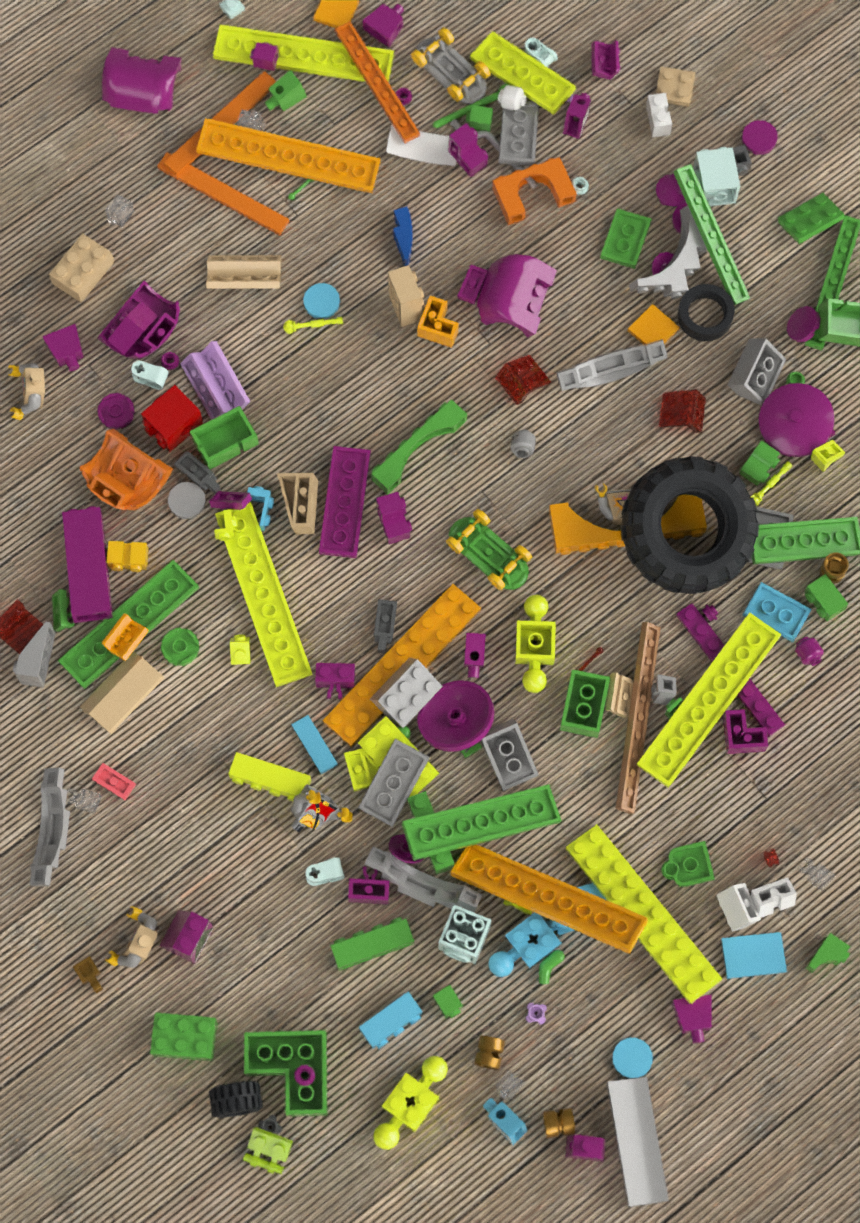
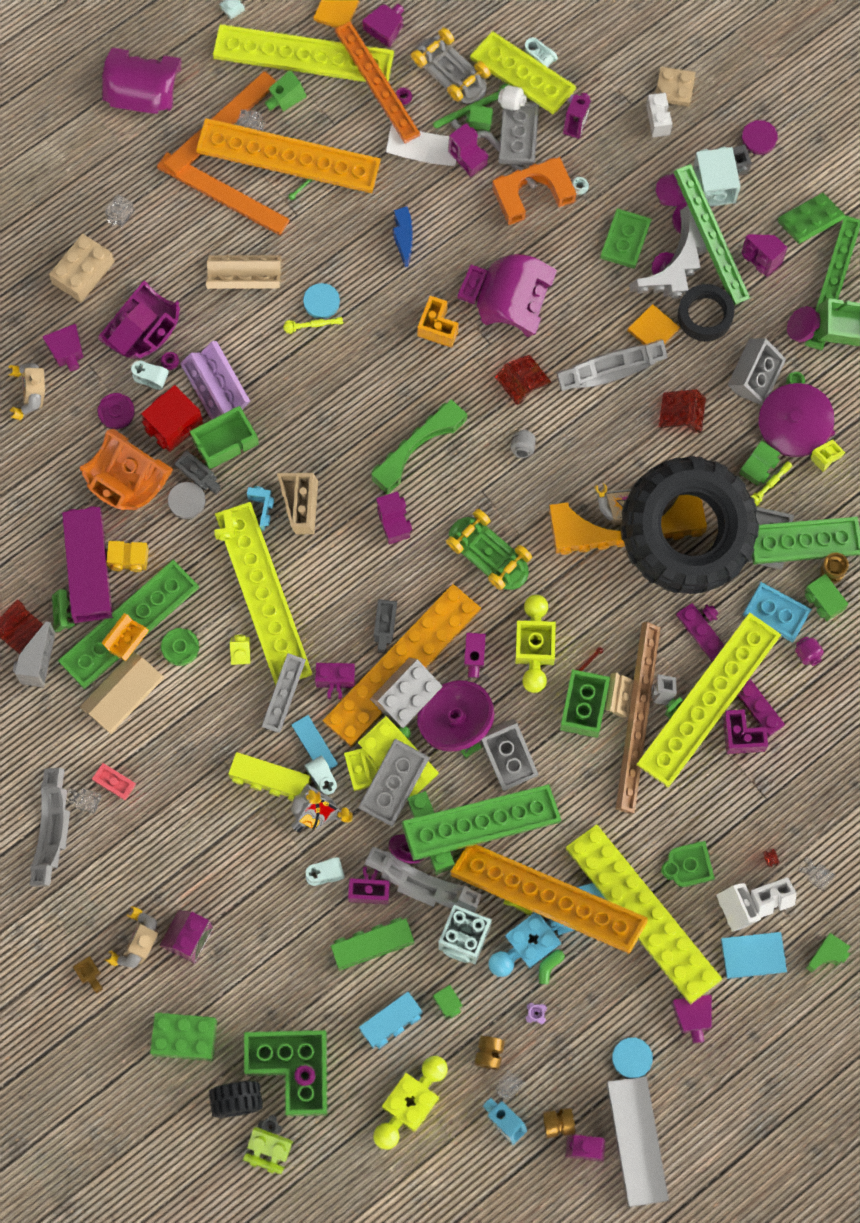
magenta plate [209,491,252,510] -> none
magenta brick [250,42,279,71] -> none
magenta plate [319,446,371,559] -> none
tan brick [388,265,424,327] -> none
magenta bracket [591,40,621,80] -> none
none -> light grey plate [262,653,306,733]
none -> light aqua piece [304,755,337,795]
none -> magenta slope [741,234,788,277]

